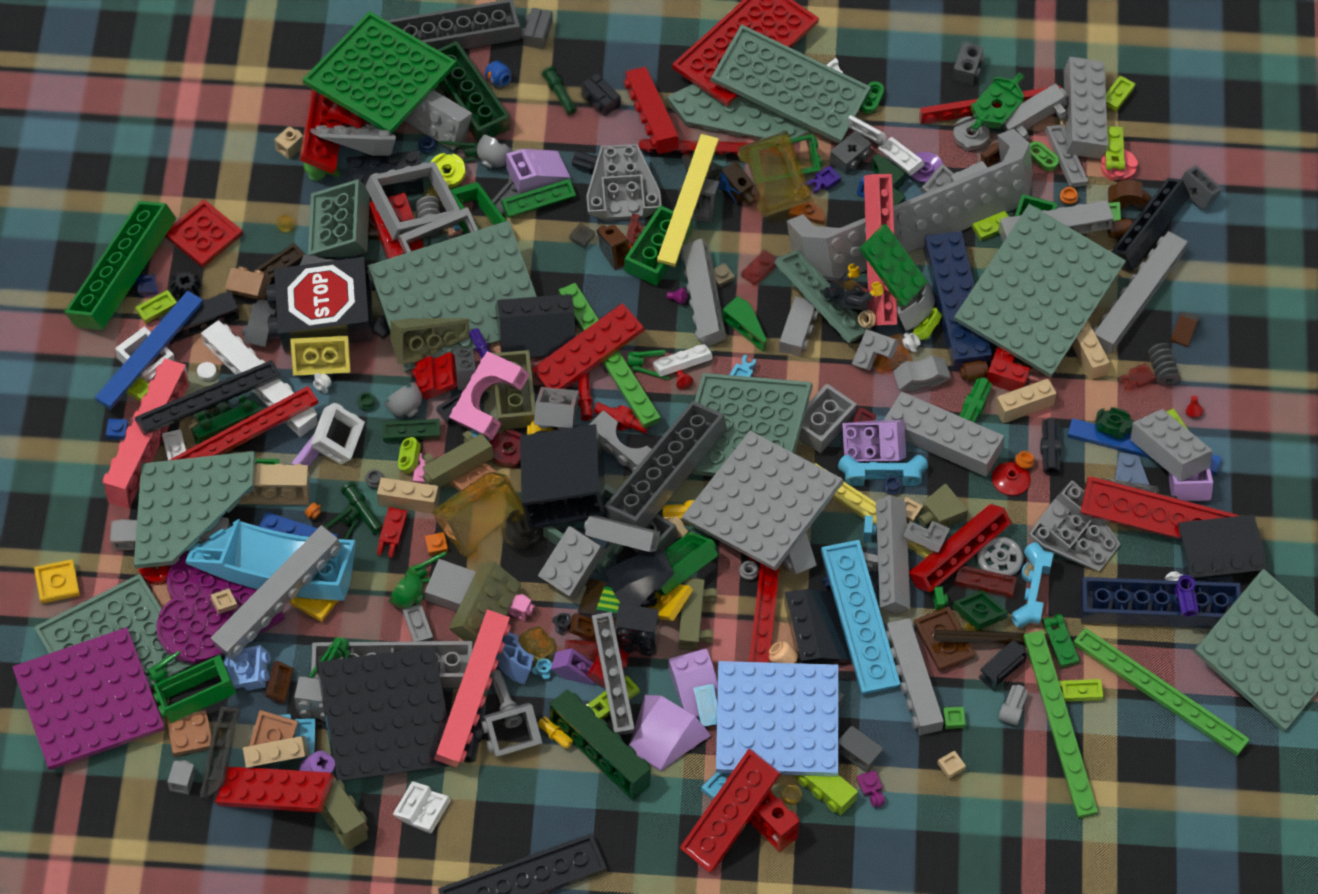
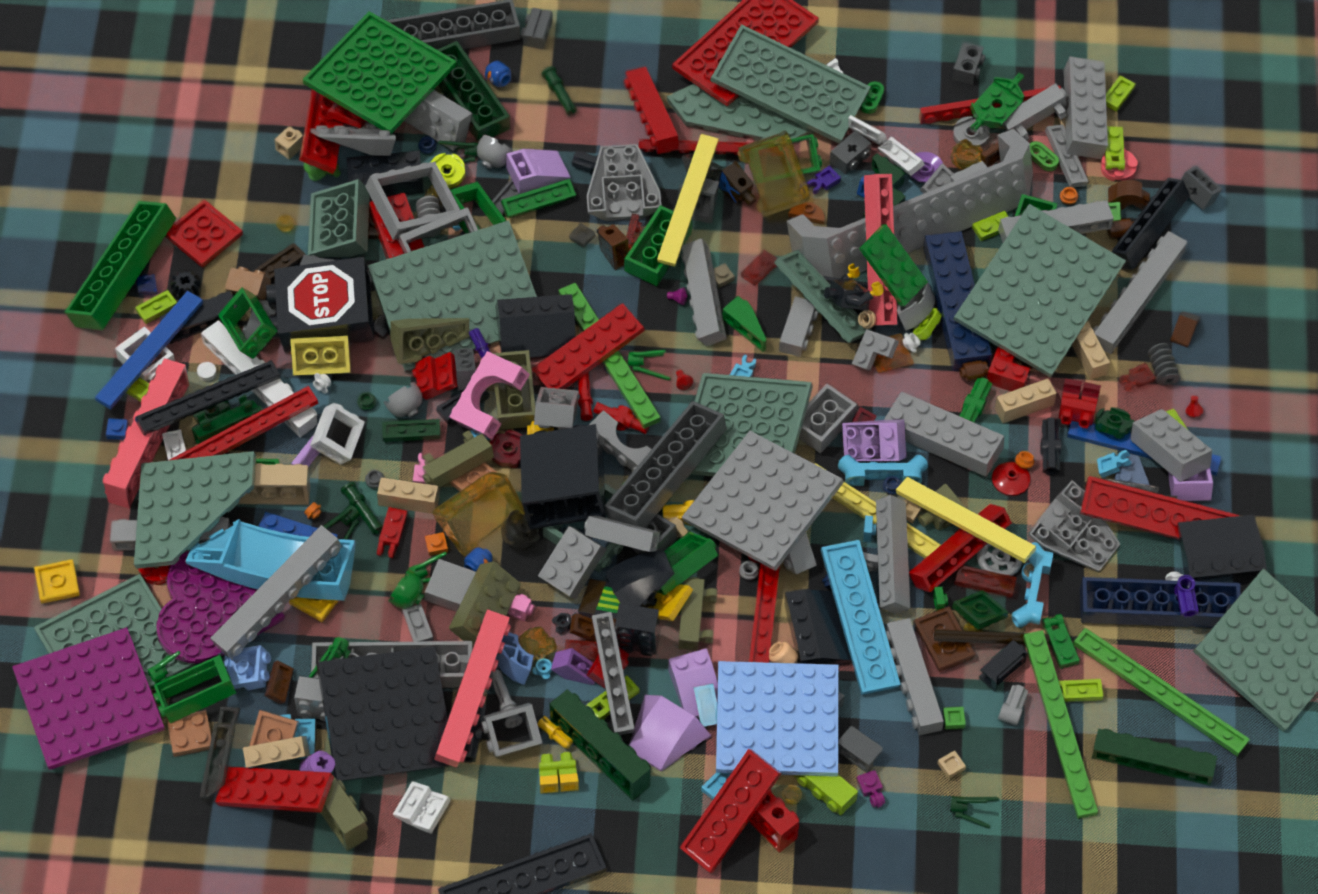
light grey brick [167,760,196,795] -> none
tan plate [211,589,237,614] -> none
lime plate [398,437,421,474] -> none
black brick [581,74,621,116] -> none
white plate [653,344,713,377] -> none
light grey brick [893,355,951,391] -> none
light grey plate [903,520,950,553] -> none
none -> green window [218,287,277,359]
none -> blue head [464,547,493,572]
none -> hips [539,752,579,794]
none -> light yellow tile [896,477,1036,563]
none -> clear yellow hair [950,139,983,170]
none -> dark green plant [950,796,999,828]
none -> red hips [1058,378,1101,428]
none -> dark green brick [1091,728,1217,786]
none -> medium azure plate [1097,450,1132,478]

